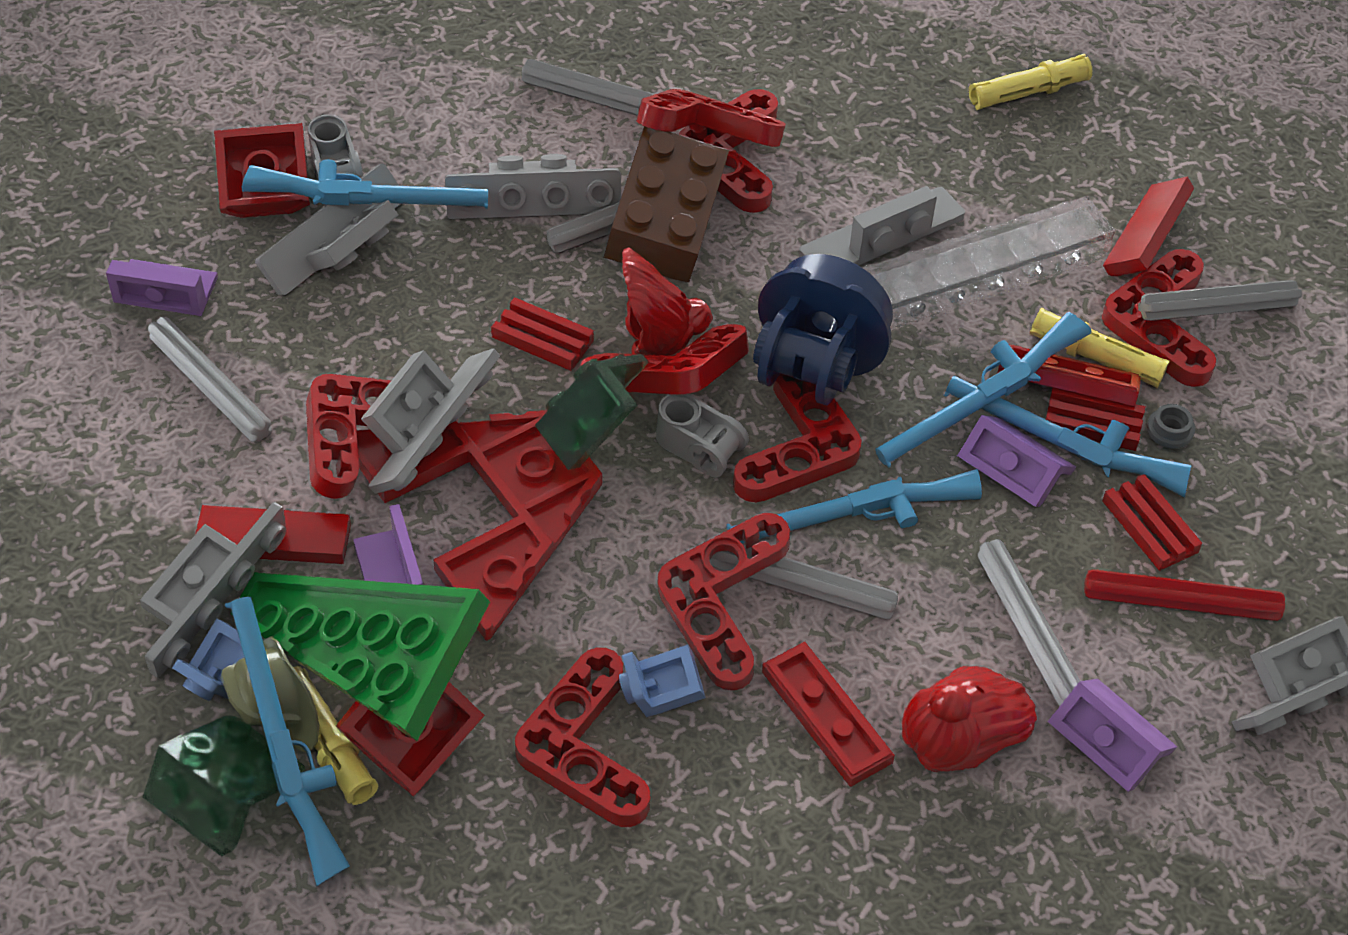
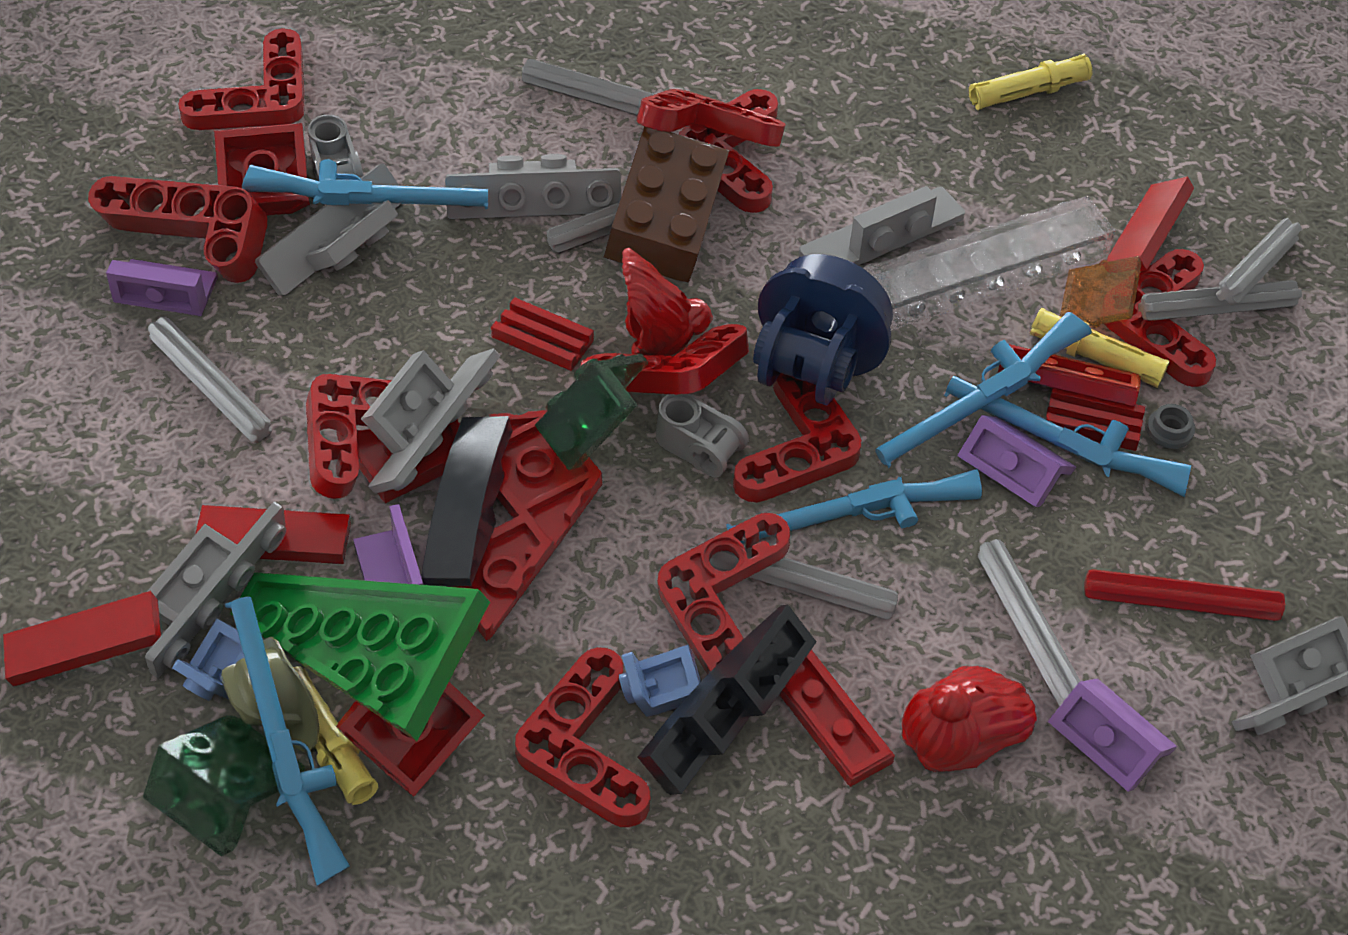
red tile [1102,474,1202,571] -> none
none -> red tile [3,591,161,686]
none -> red beam [88,176,268,283]
none -> red beam [178,28,305,130]
none -> black slope [421,416,512,586]
none -> black slope [637,604,817,795]
none -> clear orange piece [1060,256,1142,328]
none -> light grey axle [1216,218,1302,305]

